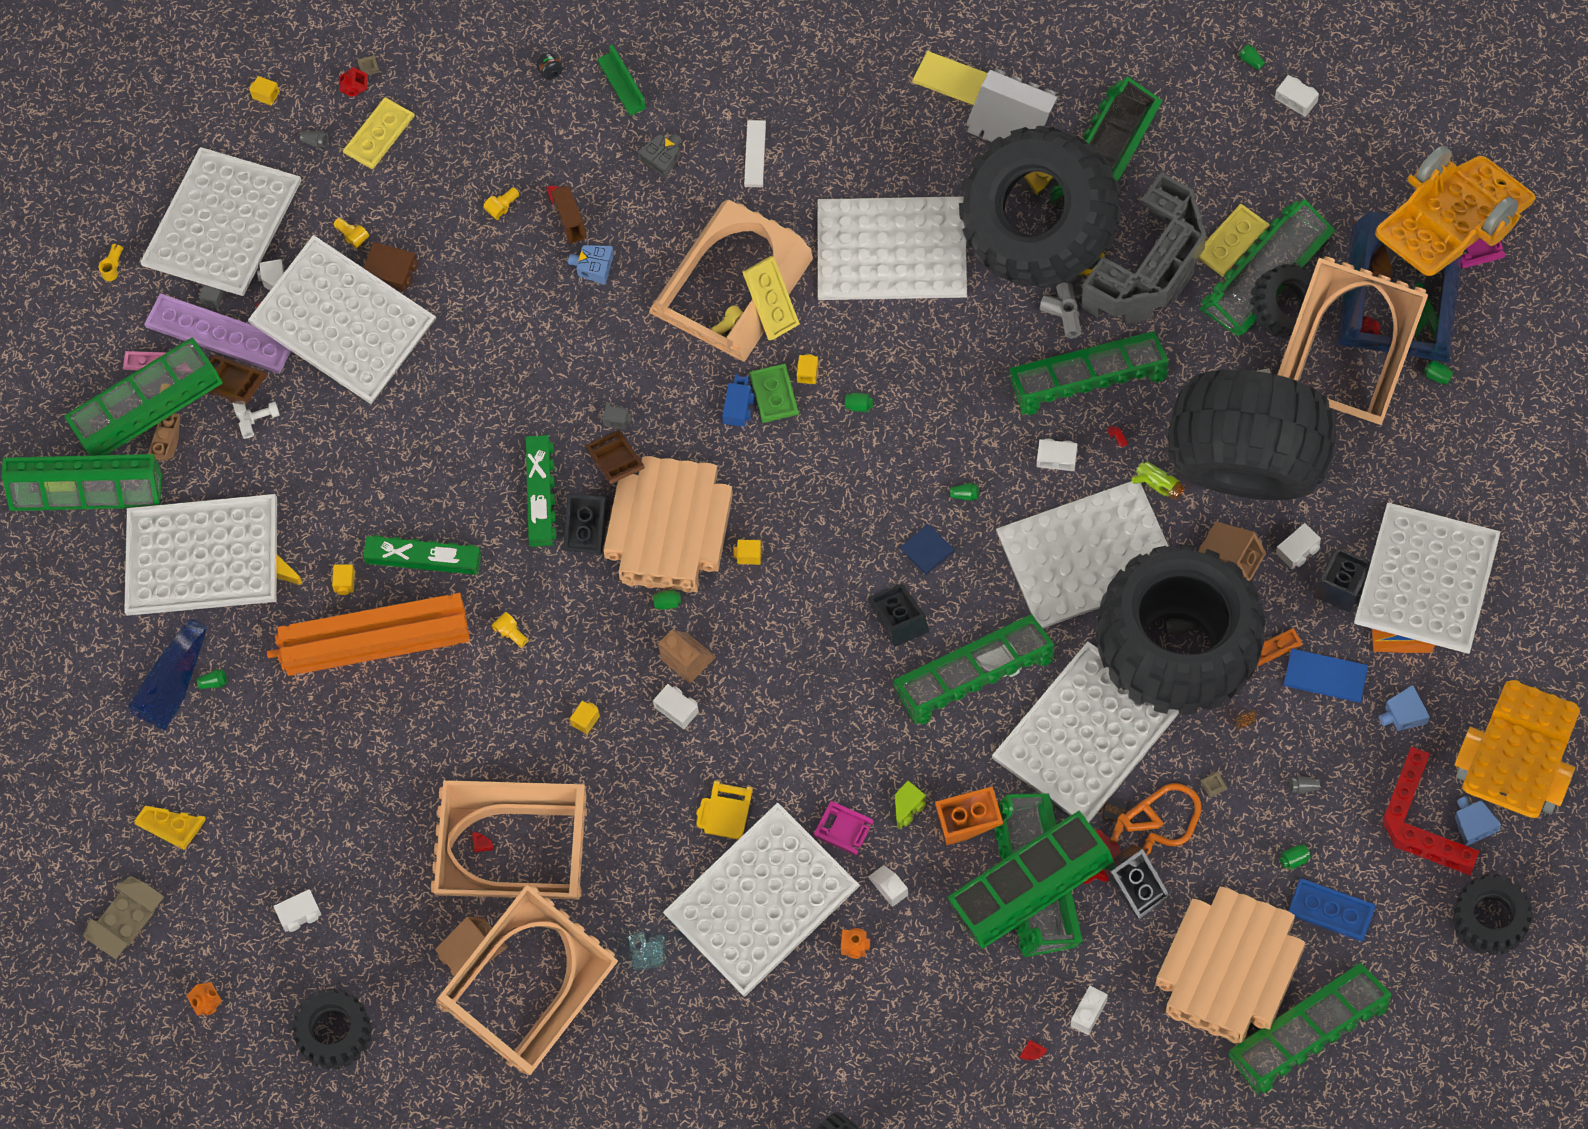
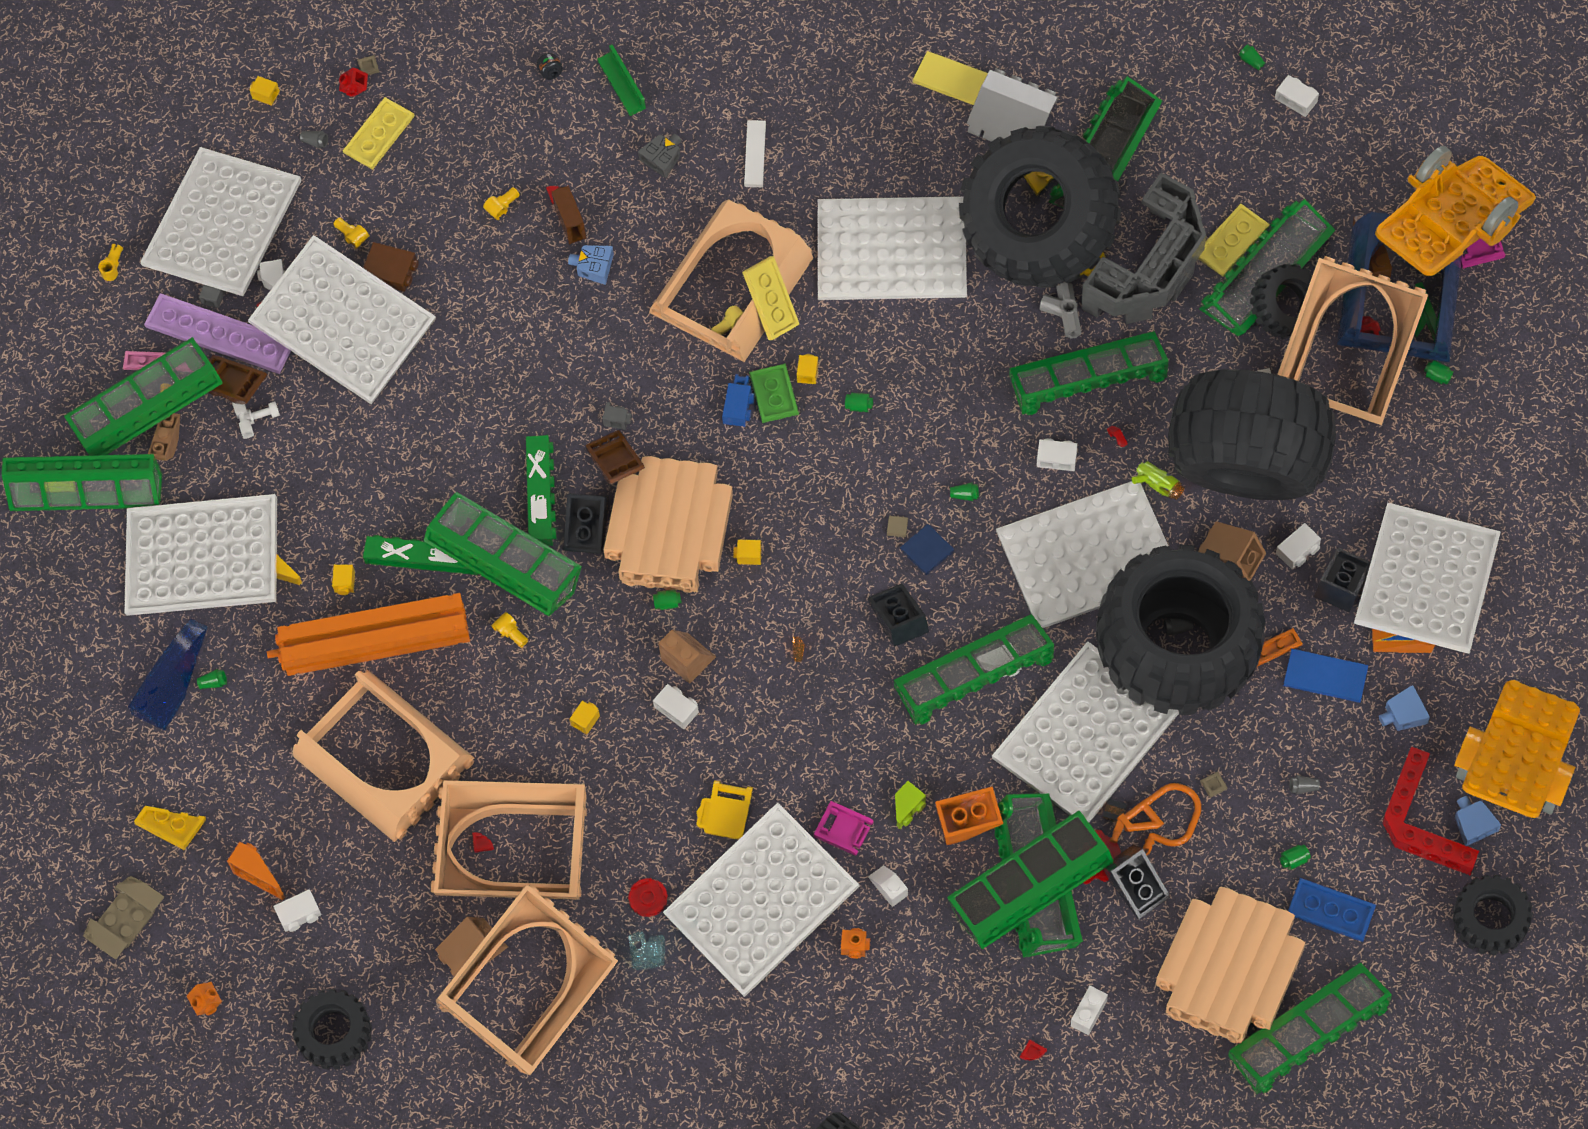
clear orange tile [1235,709,1257,730] -> none
none -> orange slope [227,842,285,900]
none -> light nougat panel [293,670,474,842]
none -> window [424,492,582,616]
none -> red tile [628,878,668,917]
none -> clear orange tile [792,636,805,662]
none -> dark tan tile [887,516,908,537]

